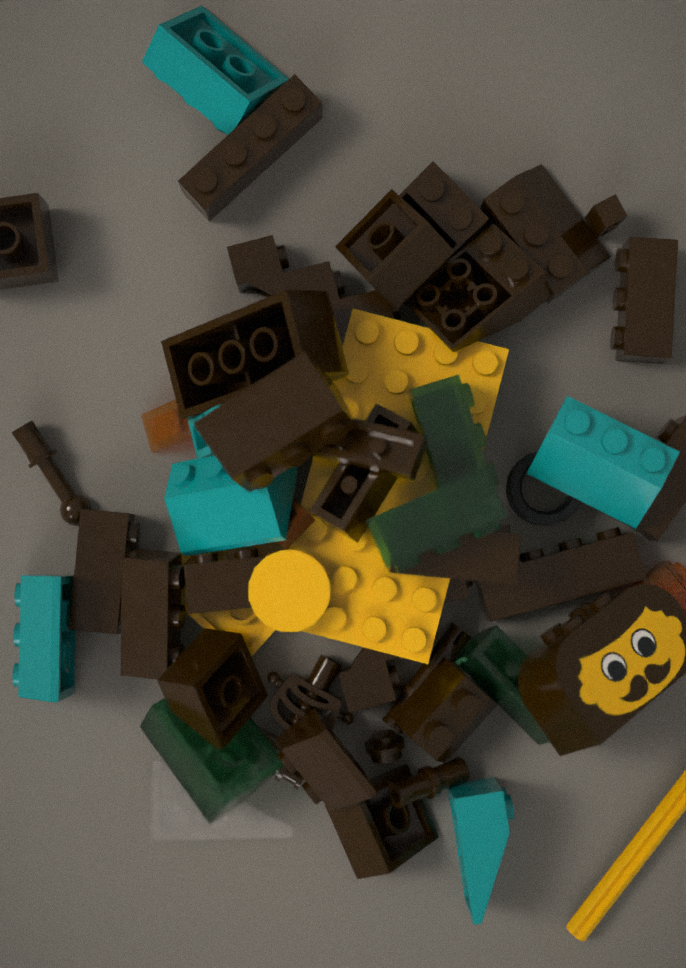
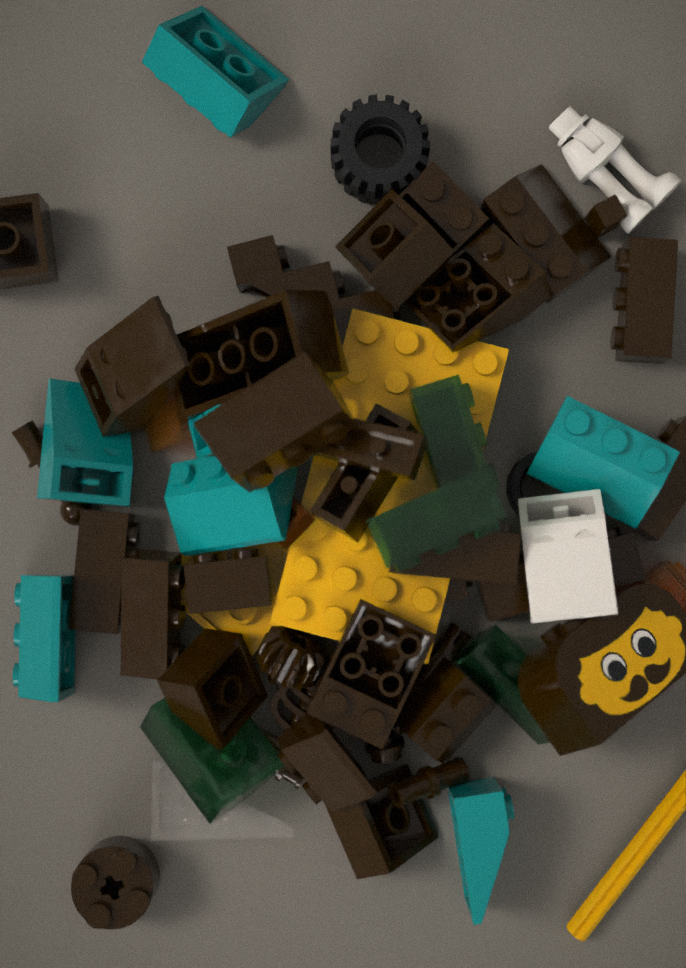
dark brown brick [178,74,323,222] -> none
yellow tile [248,550,330,632] -> none
none -> teal slope [37,378,133,506]
none -> dark brown brick [71,836,160,929]
none -> dark brown slope [74,296,190,437]
none -> dark brown gear [255,626,327,690]
none -> dark brown slope [307,599,436,749]
none -> black tyre [330,94,430,205]
none -> white slope [518,489,618,623]
none -> white piece [548,106,682,235]

